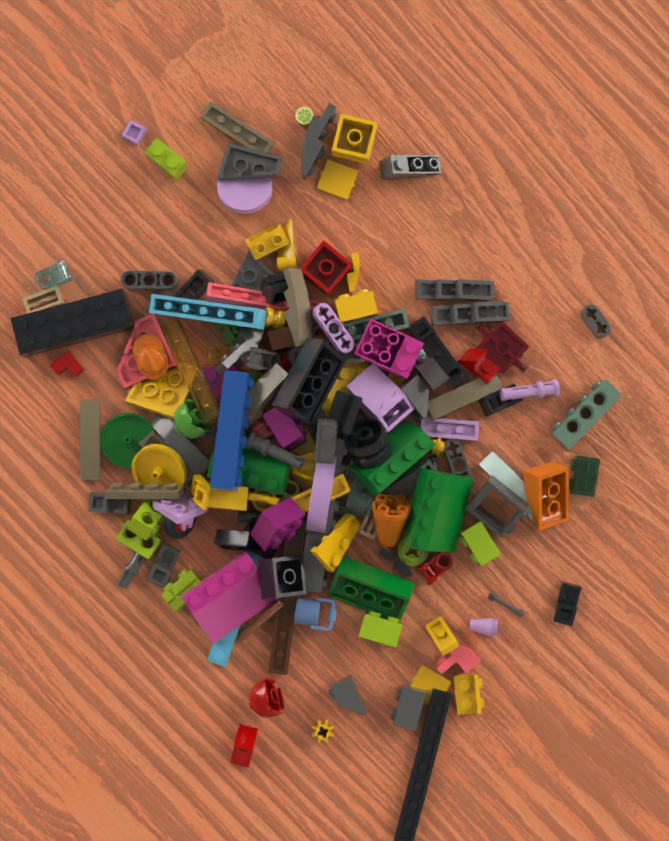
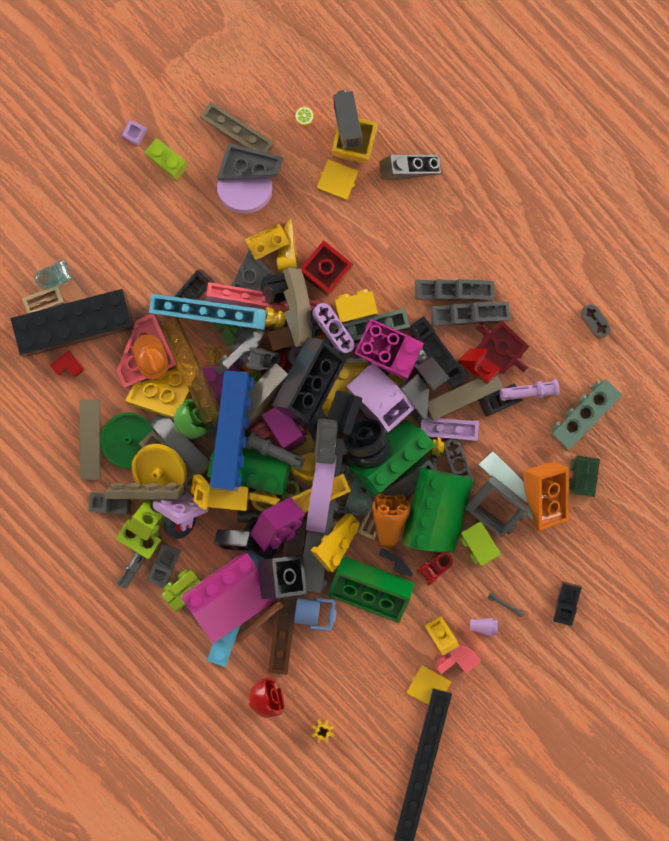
dark grey beam [121,271,178,291] -> none
red slope [230,724,258,768] -> none
dark grey slope [302,103,337,180] -> none
dark grey slope [328,675,366,715] -> none
yellow slope [346,252,360,295] -> none
lime brick [358,611,402,647] -> none
dark grey brick [390,684,426,731] -> none
lime gear [398,540,428,566] -> none
yellow bracket [453,673,485,715] -> none
none -> dark grey window [333,90,362,150]

